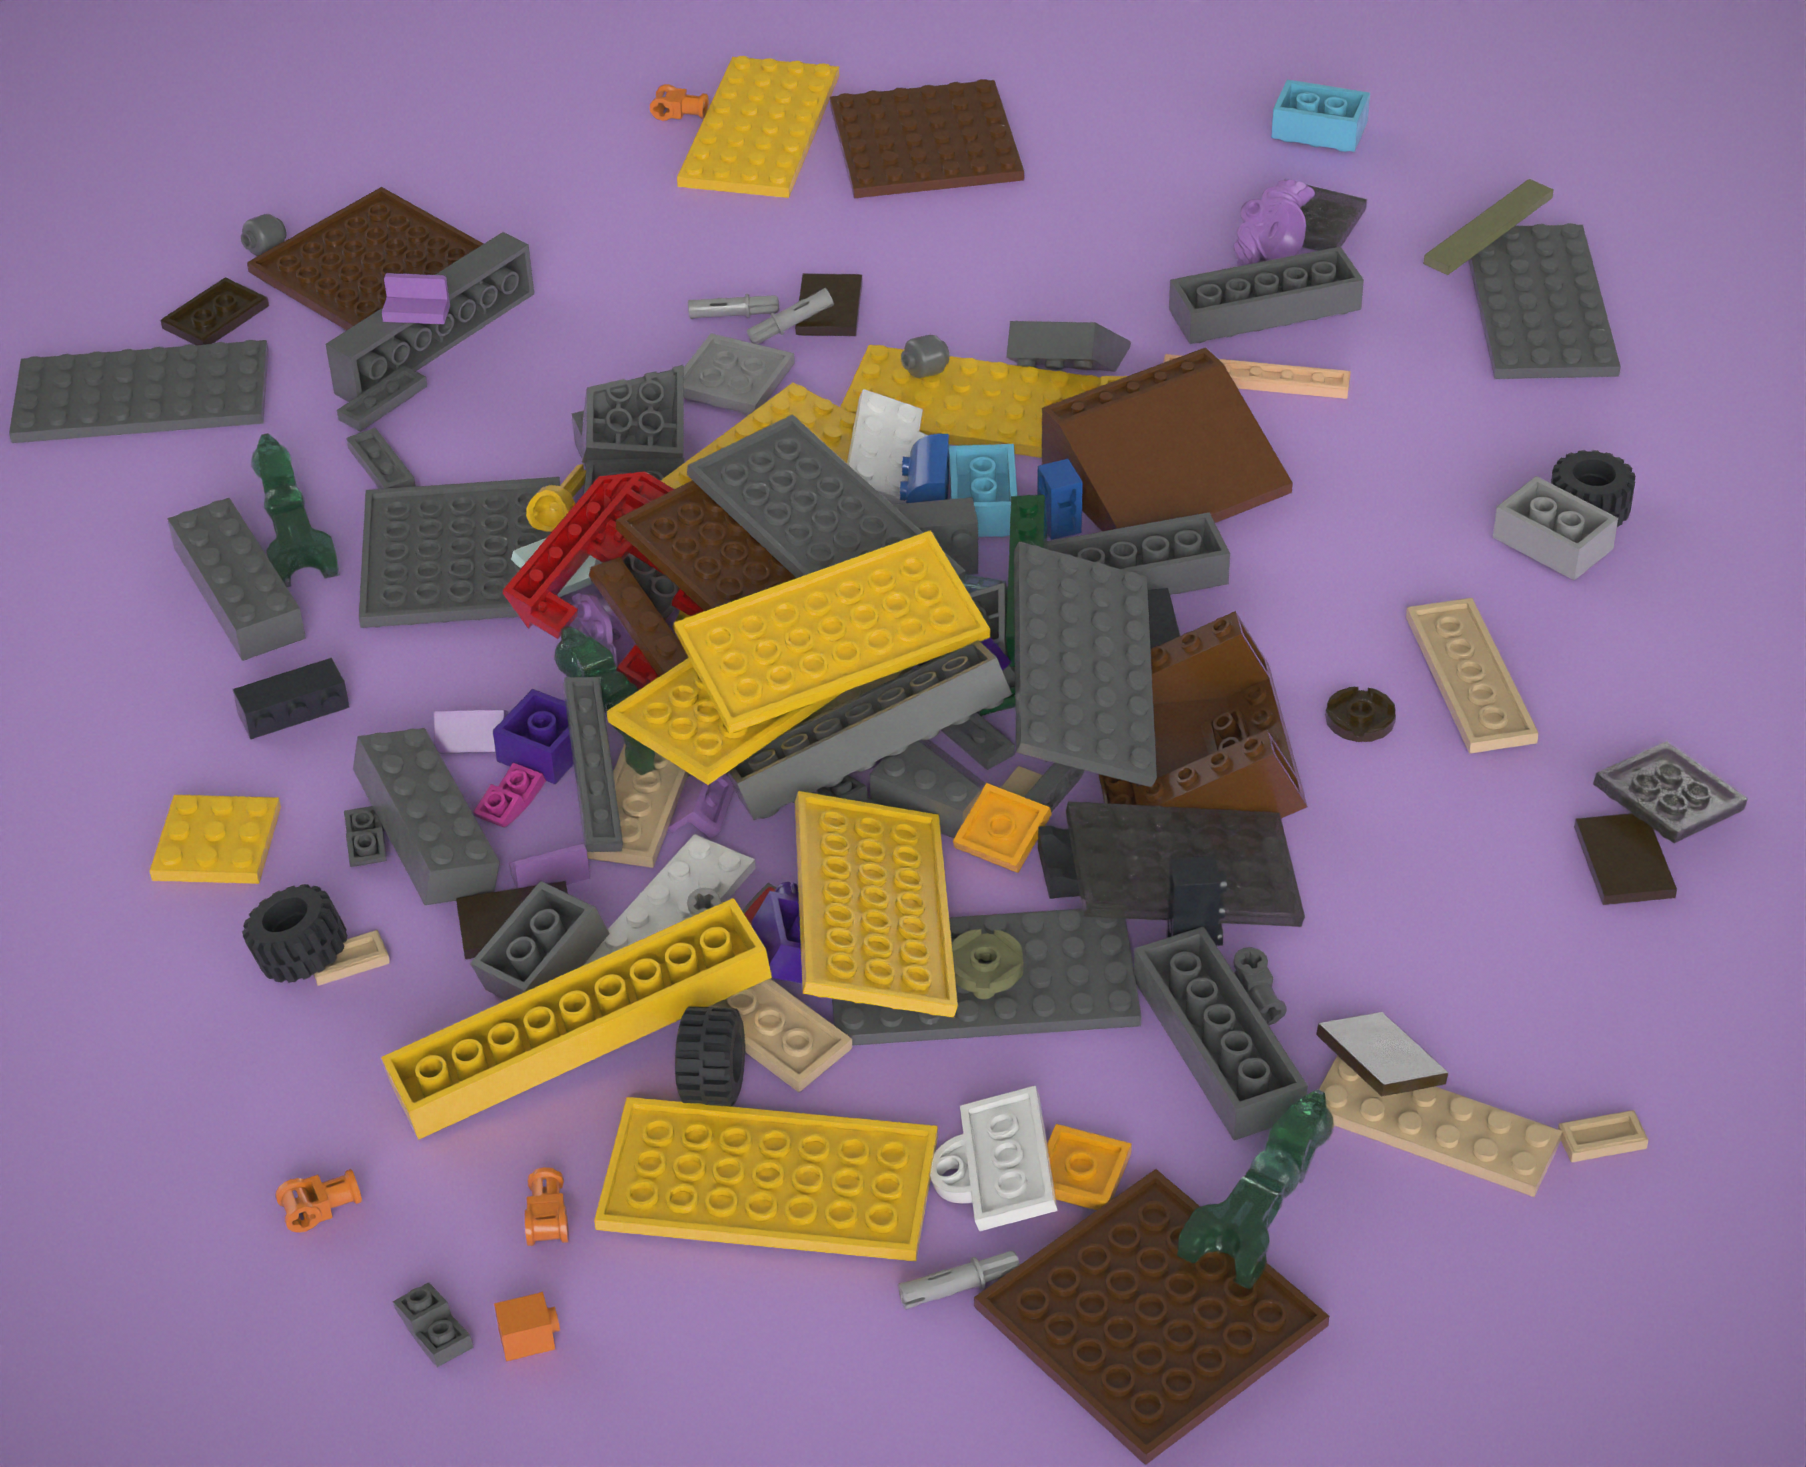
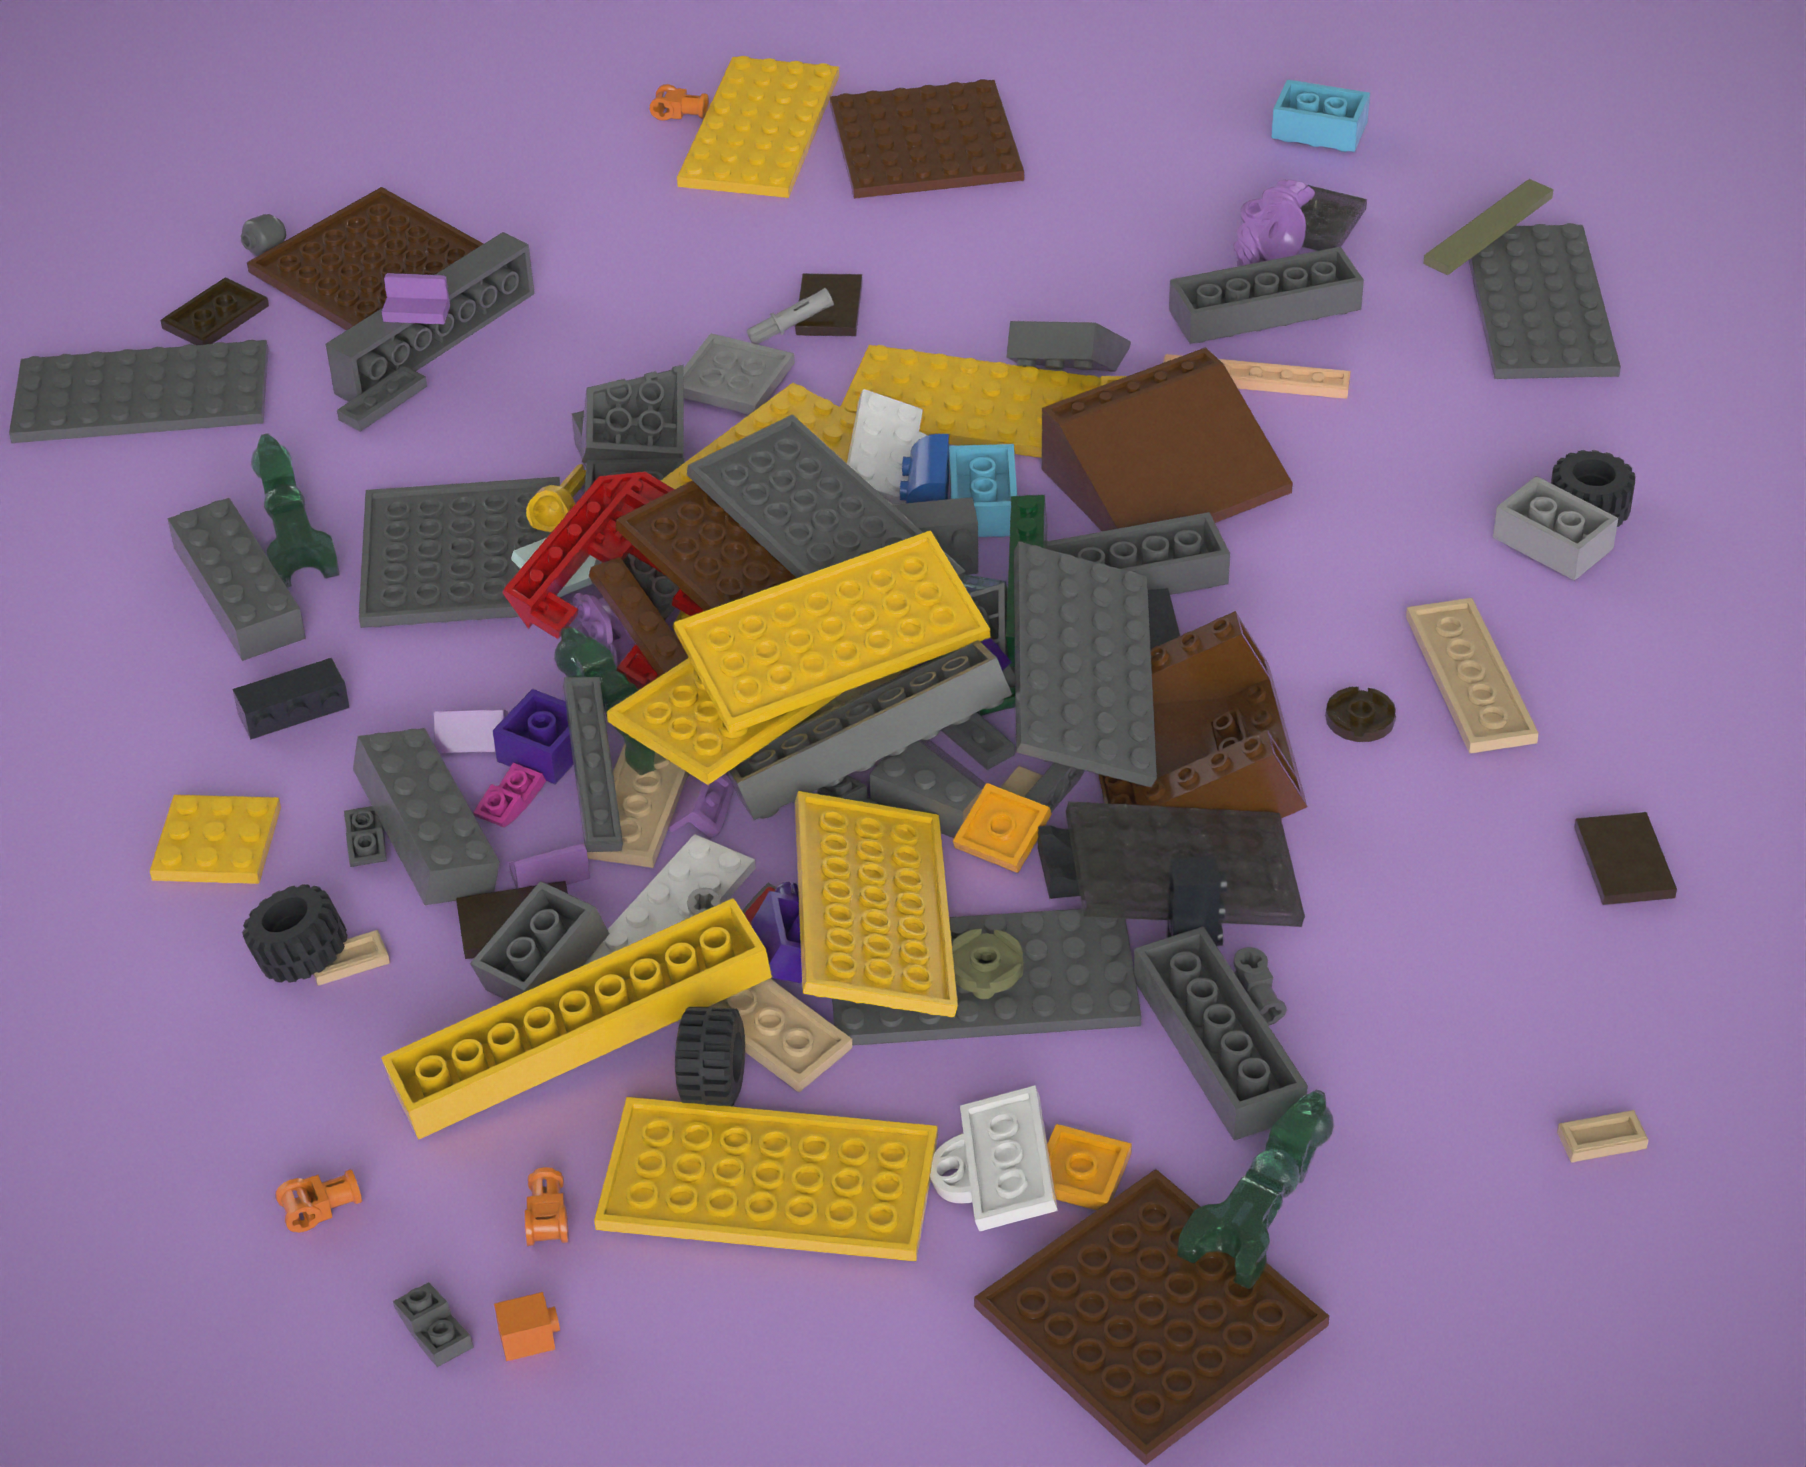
dark grey plate [346,428,416,489] -> none
light grey axle [688,294,779,319] -> none
light grey axle [898,1251,1020,1310] -> none
dark grey head [901,335,950,378] -> none
blue brick [1037,459,1083,540] -> none
tan plate [1309,1055,1562,1197] -> none
tile [1316,1012,1448,1097] -> none
clear smoke plate [1593,741,1748,843] -> none

